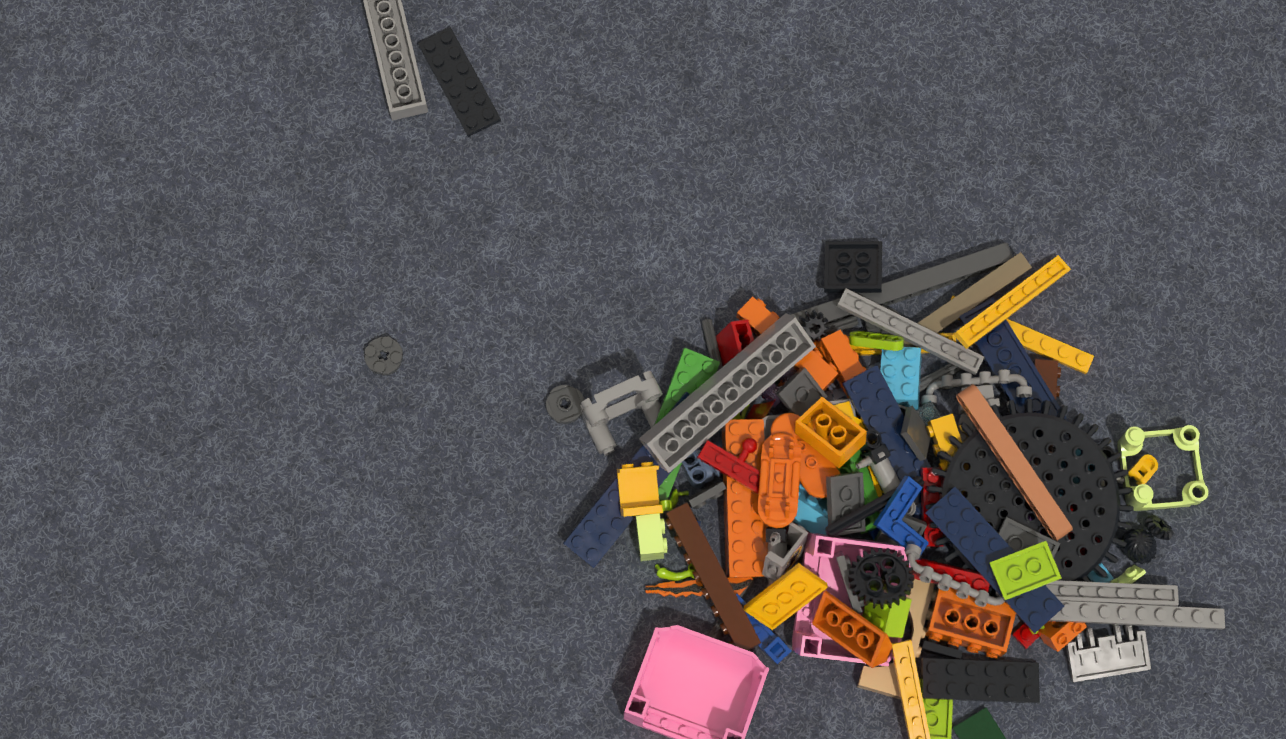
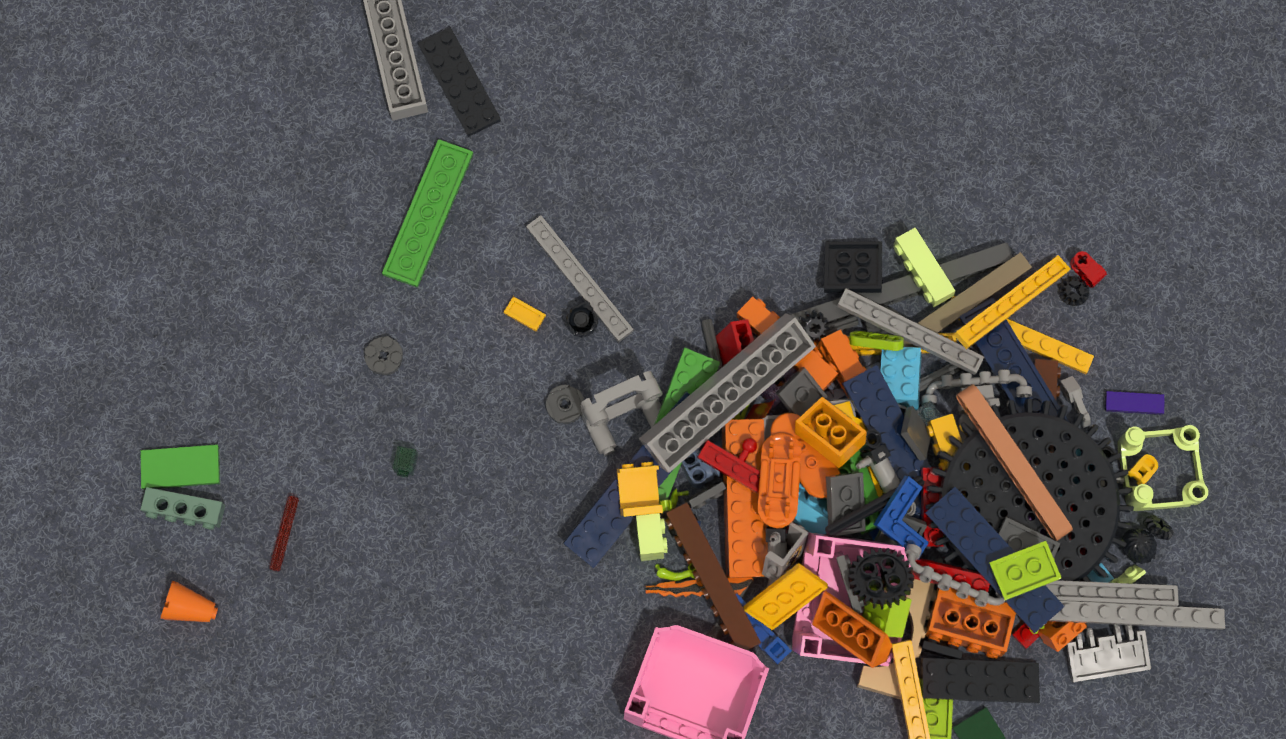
none -> bright green tile [141,445,220,489]
none -> sand green brick [141,487,225,530]
none -> orange cone [161,581,218,622]
none -> clear red axle [269,496,299,572]
none -> bright green plate [382,139,474,288]
none -> clear green brick [393,446,418,478]
none -> yellow tile [504,297,546,332]
none -> light grey plate [526,215,634,343]
none -> black hair [566,301,599,338]
none -> yellowish green brick [893,228,955,307]
none -> black gear [1059,276,1089,306]
none -> light grey piece [1060,376,1091,428]
none -> red piece [1070,251,1107,288]
none -> dark purple tile [1105,391,1164,415]

